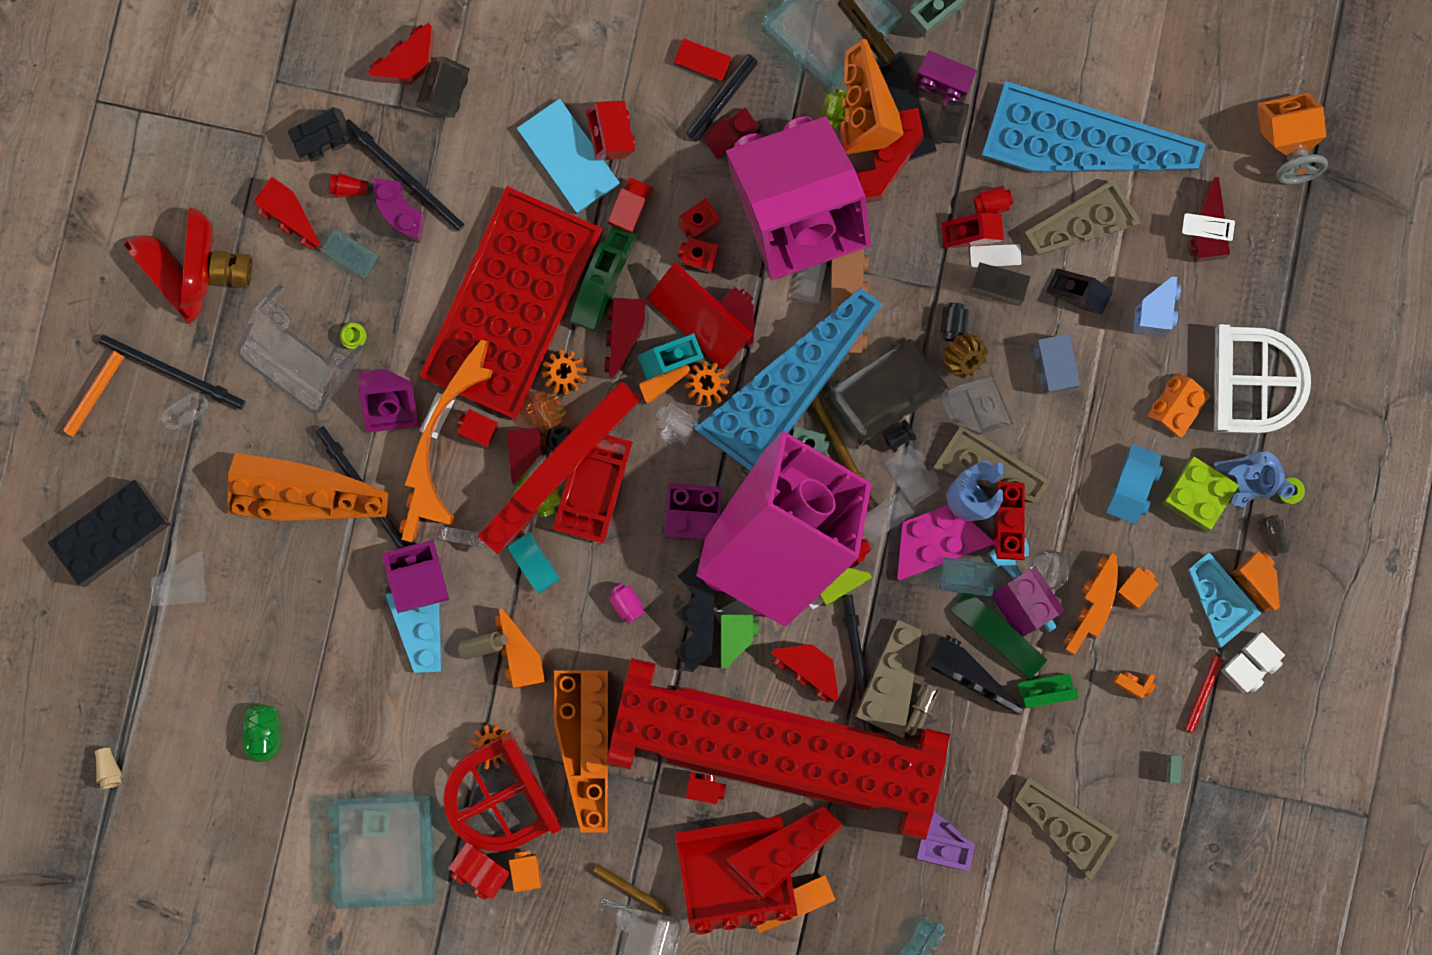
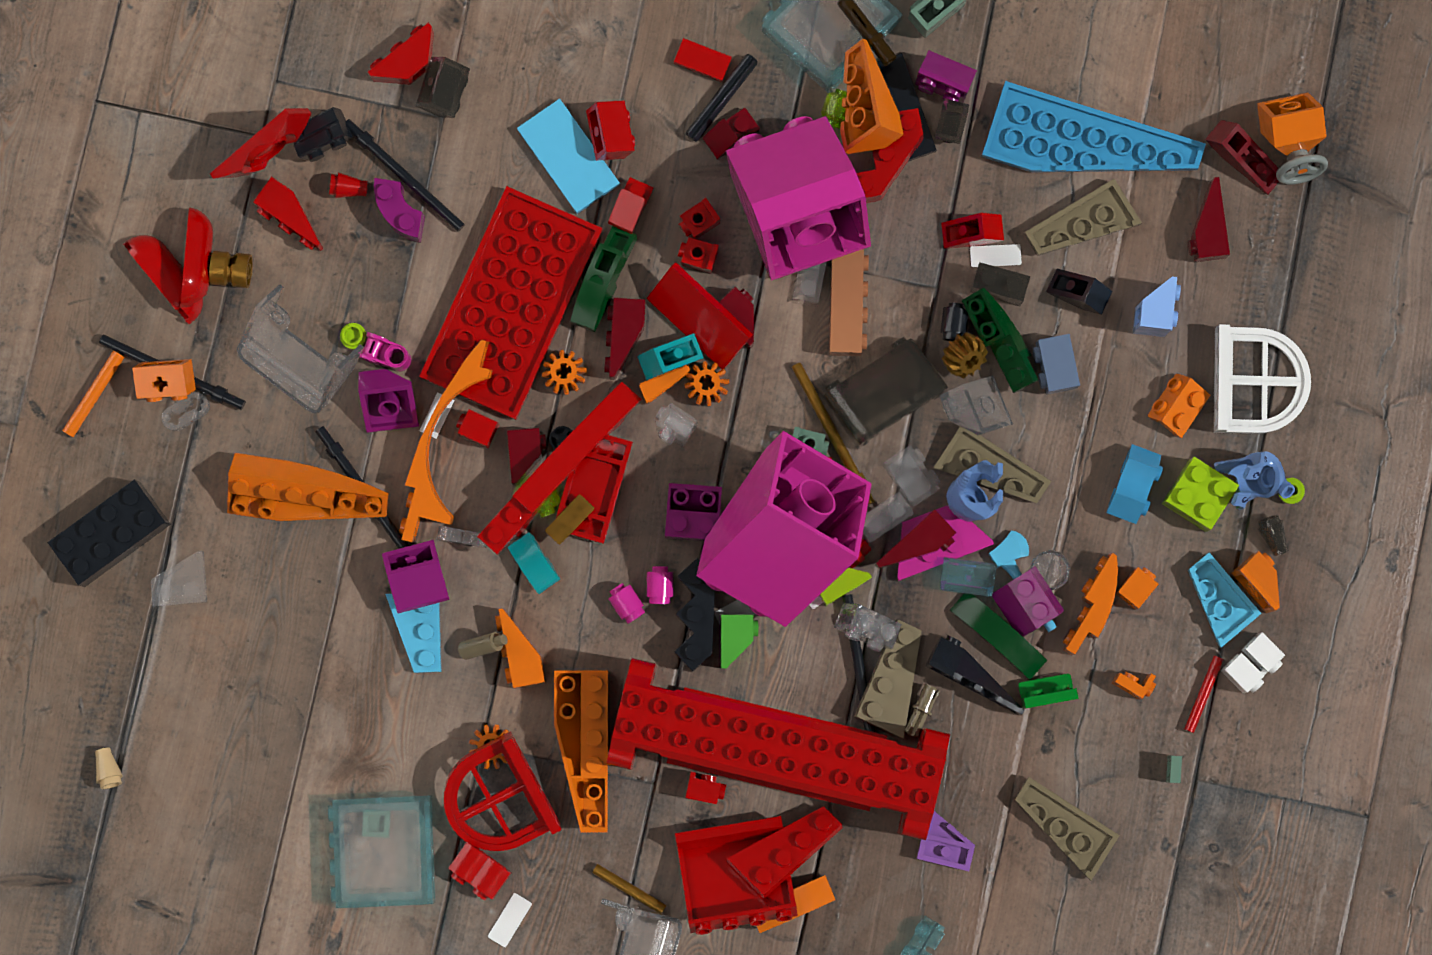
green piece [242,704,282,762] -> none
clear light blue plate [321,229,380,279] -> none
orange brick [509,851,542,892] -> none
clear orange head [526,390,566,431] -> none
dark azure wing [695,288,883,471] -> none
red slope [771,644,839,703] -> none
black bush [882,419,917,453] -> none
red brick [973,185,1014,214] -> none
red slope [993,481,1025,561] -> none
white sticker [1182,213,1235,241] -> none
none -> orange brick [132,359,196,402]
none -> red slope [210,108,311,179]
none -> dark pink piece [358,332,412,372]
none -> white sticker [488,893,532,947]
none -> pearl gold sticker [545,495,594,545]
none -> dark pink brick [647,566,673,604]
none -> clear brick [834,603,902,652]
none -> dark red slope [875,509,957,569]
none -> dark green slope [962,288,1038,393]
none -> dark red slope [1205,120,1279,195]

